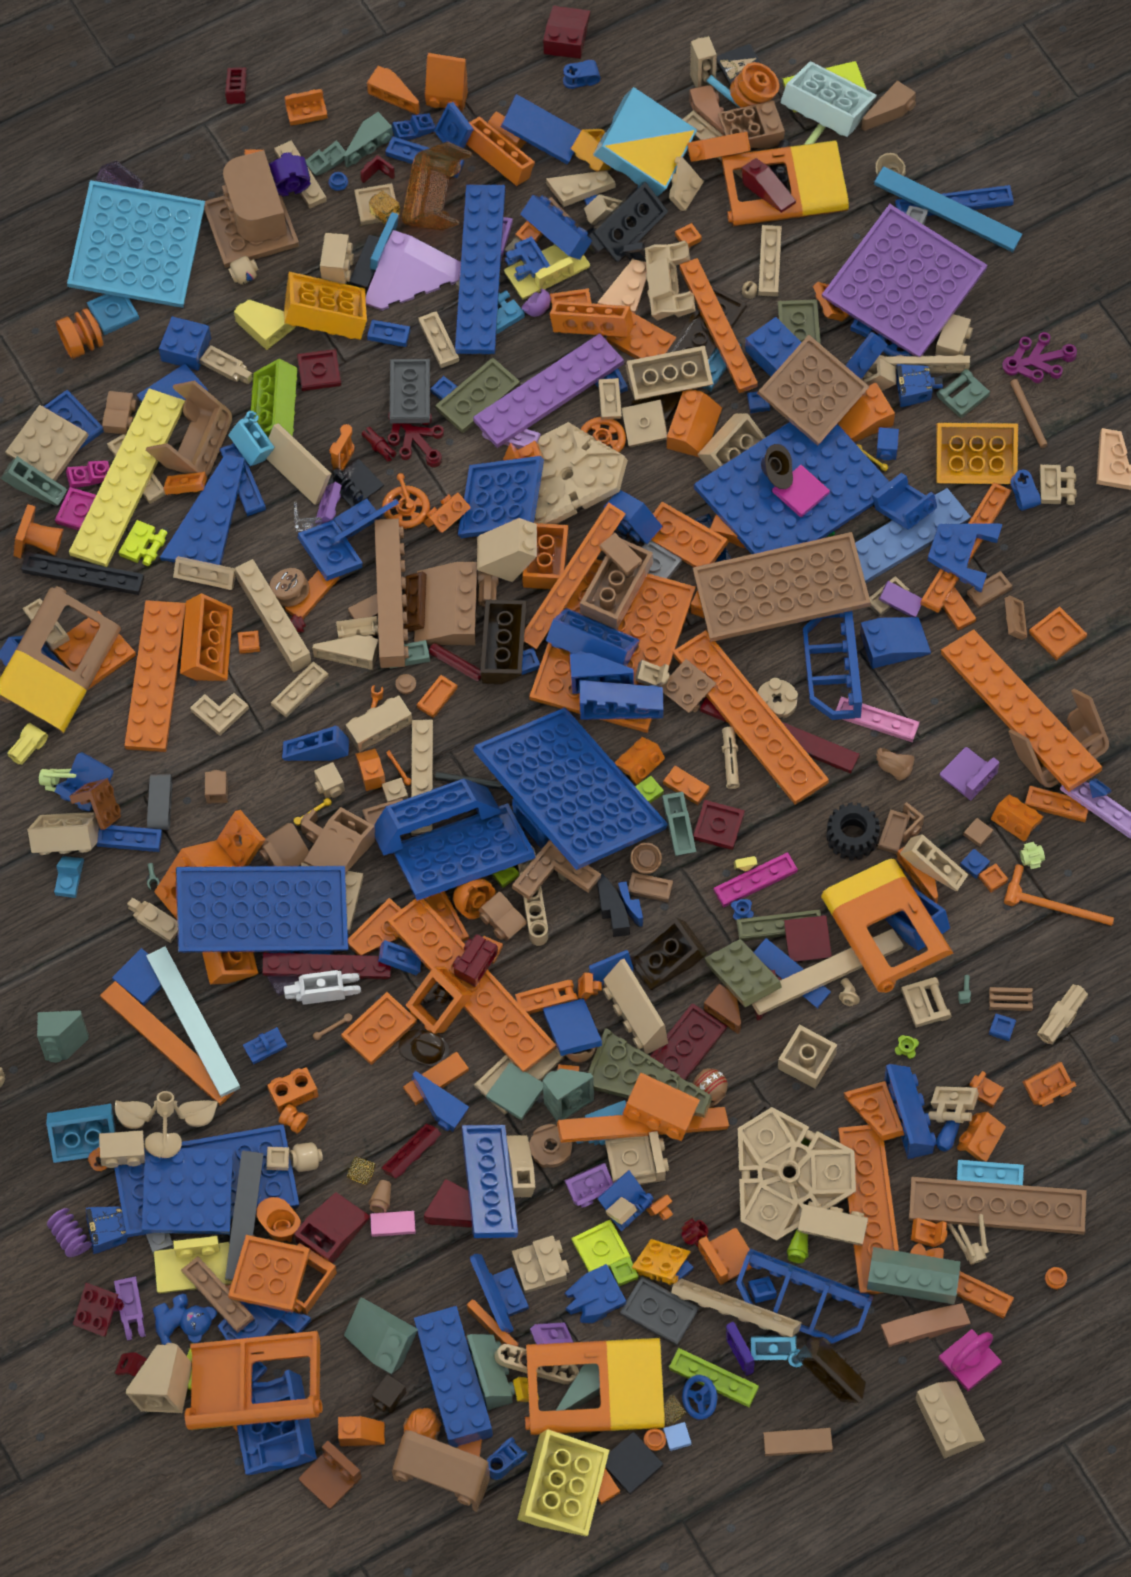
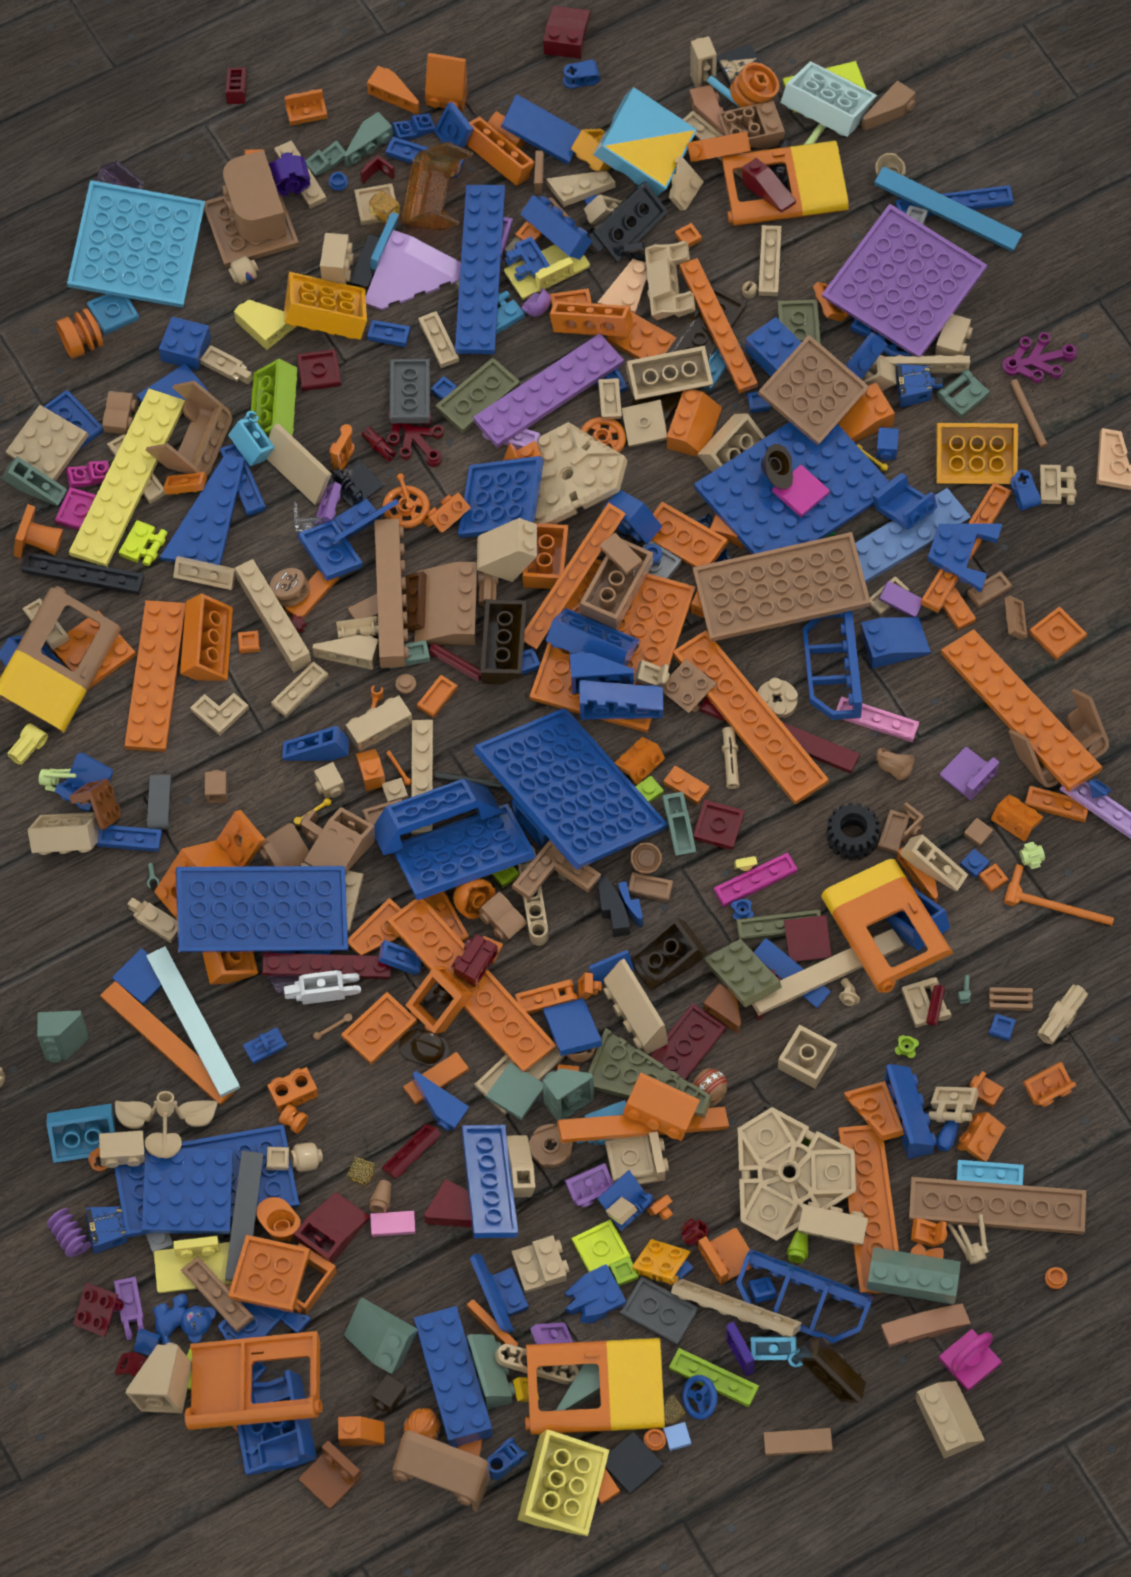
dark azure slope [54,856,84,898] -> none
orange tile [956,1271,1014,1319] -> none
none -> blue tile [134,1329,161,1356]
none -> medium nougat tile [534,151,544,194]
none -> blue tile [644,544,662,565]
none -> dark red axle [926,985,945,1026]

